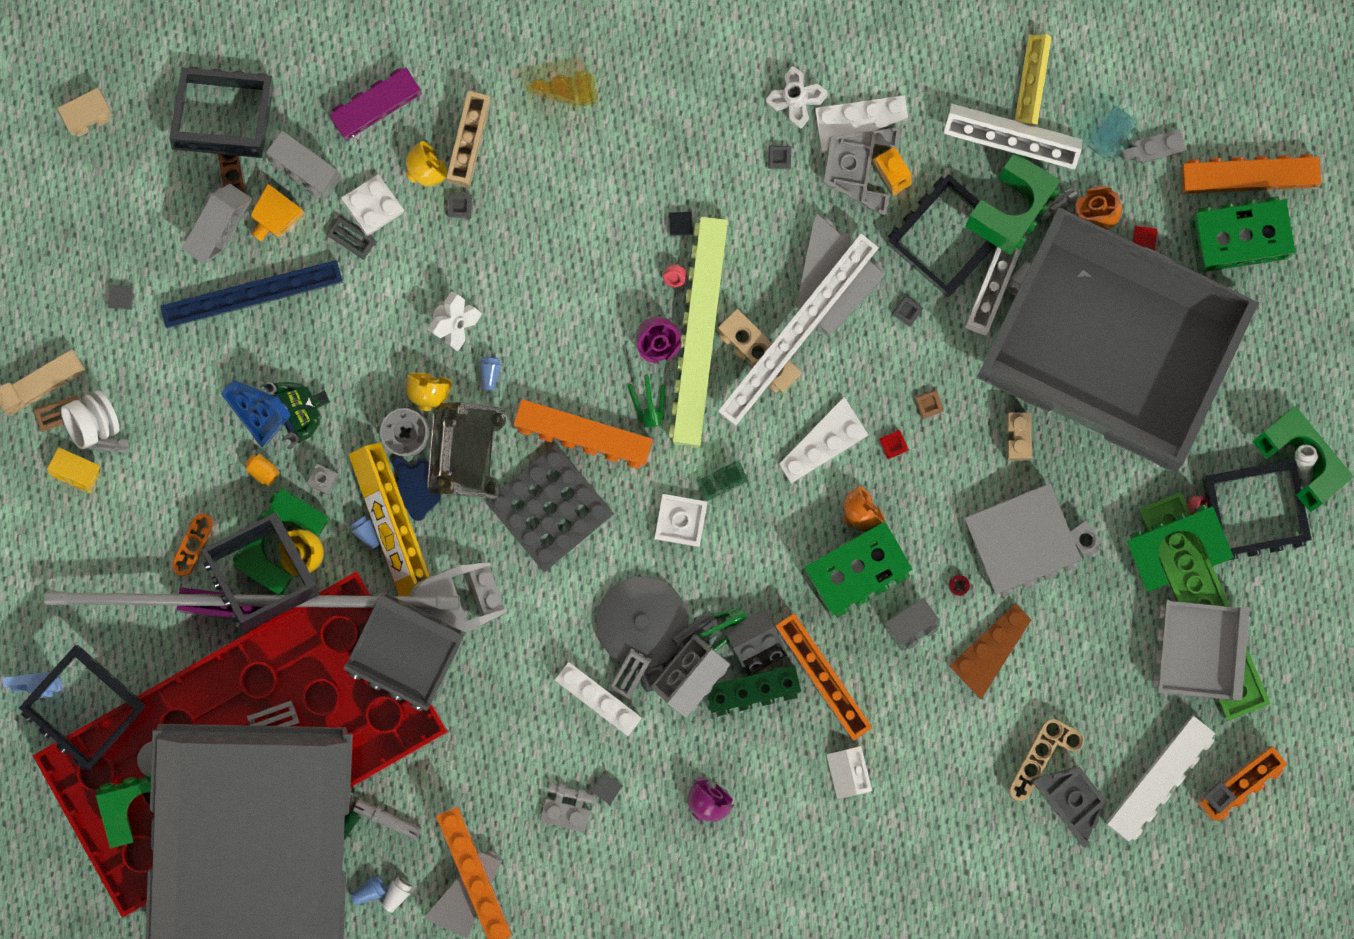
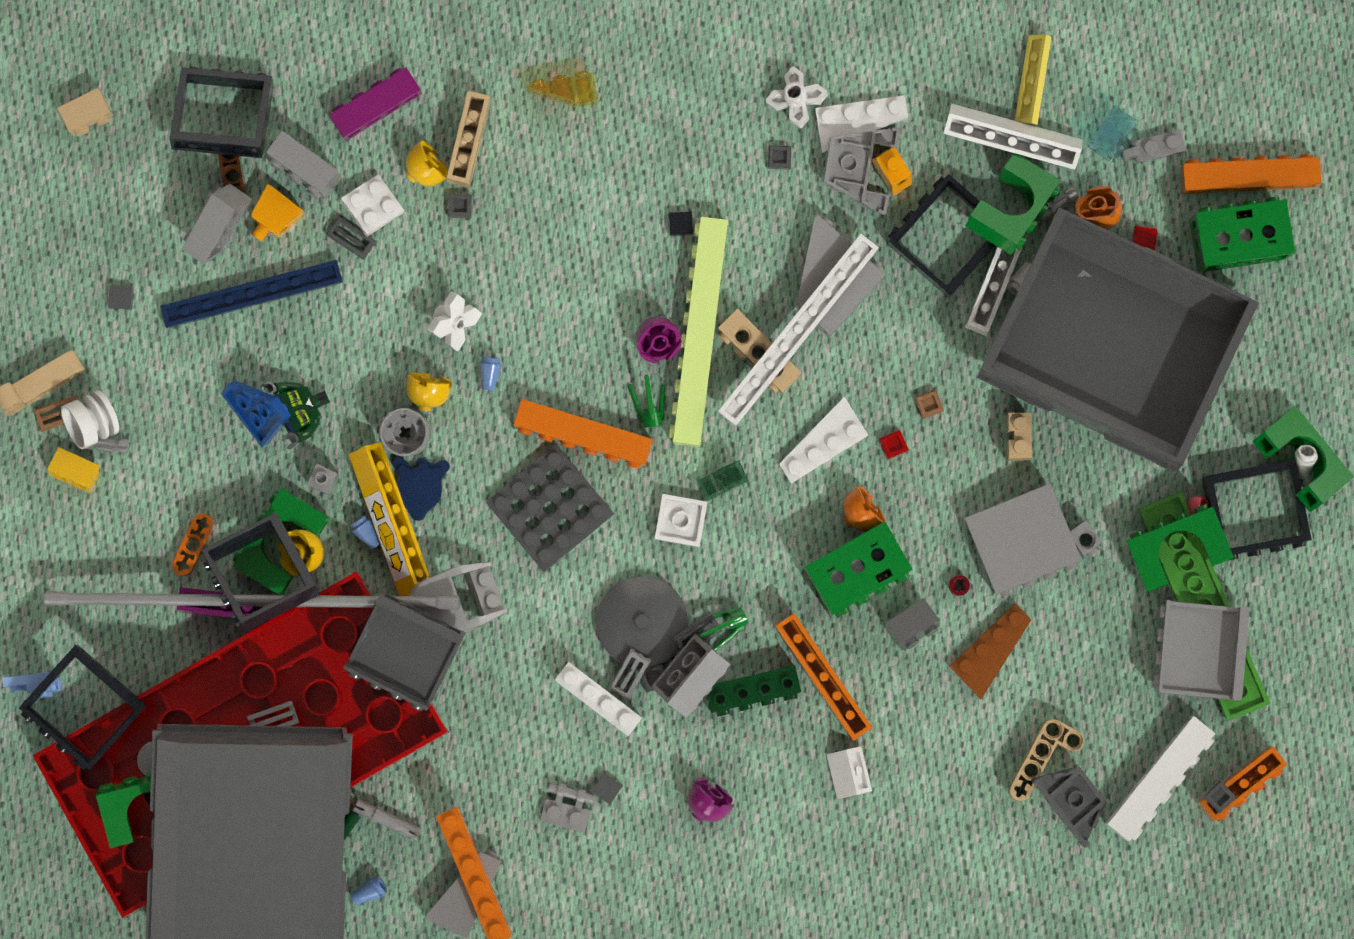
light orange brick [245,454,280,487] -> none
white cone [382,877,413,913] -> none
clear smoke windscreen [428,402,506,500] -> none
coral tile [663,265,687,287] -> none
dark grey slope [724,609,788,676] -> none
dark grey tile [892,296,923,327] -> none

